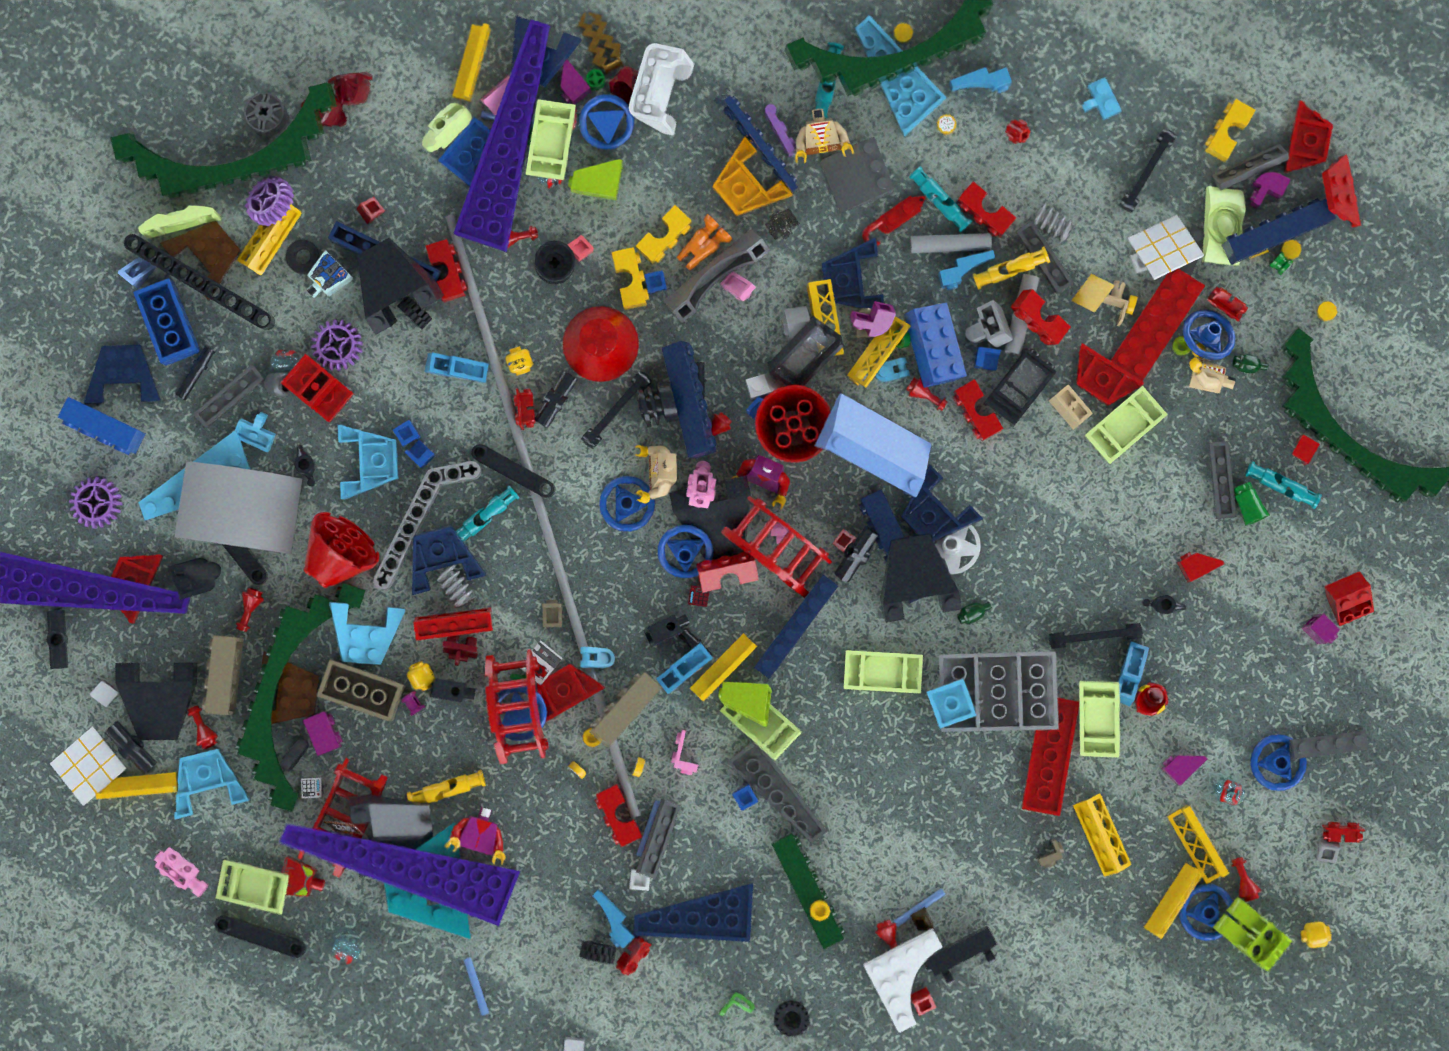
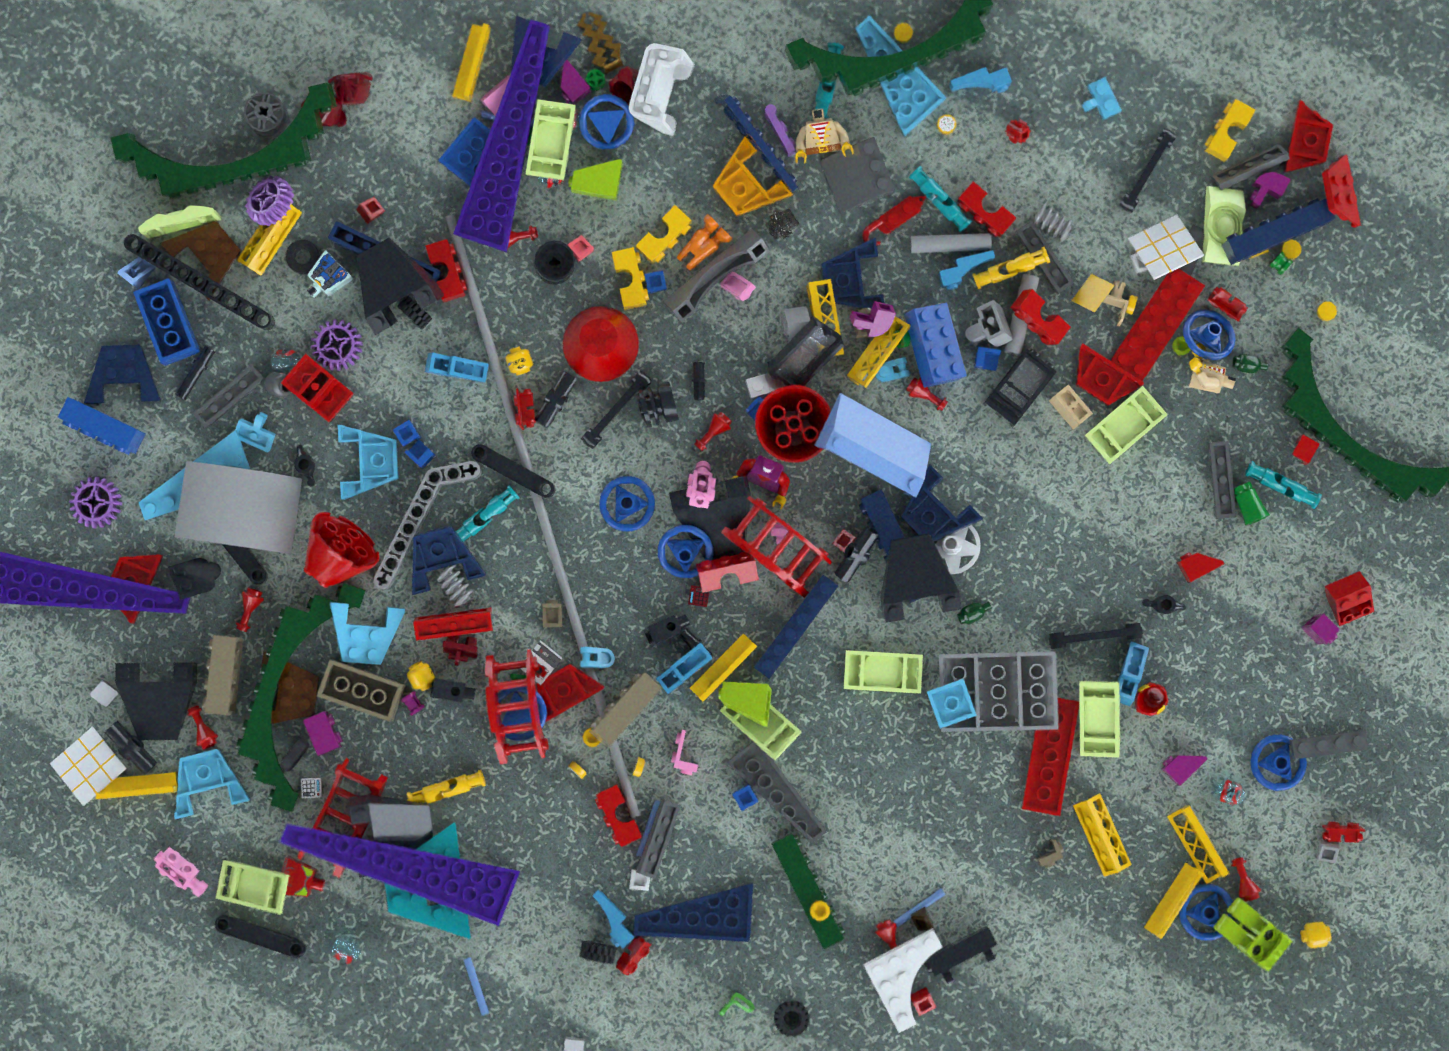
black piece [46,610,68,669] -> none
sticker [323,821,364,835] -> none
yellowish green piece [422,103,472,152] -> none
torso [445,807,505,865] -> none
tan torso [635,445,677,504] -> none
dark blue brick [662,341,716,459] -> none
red arch [953,379,1004,441] -> none

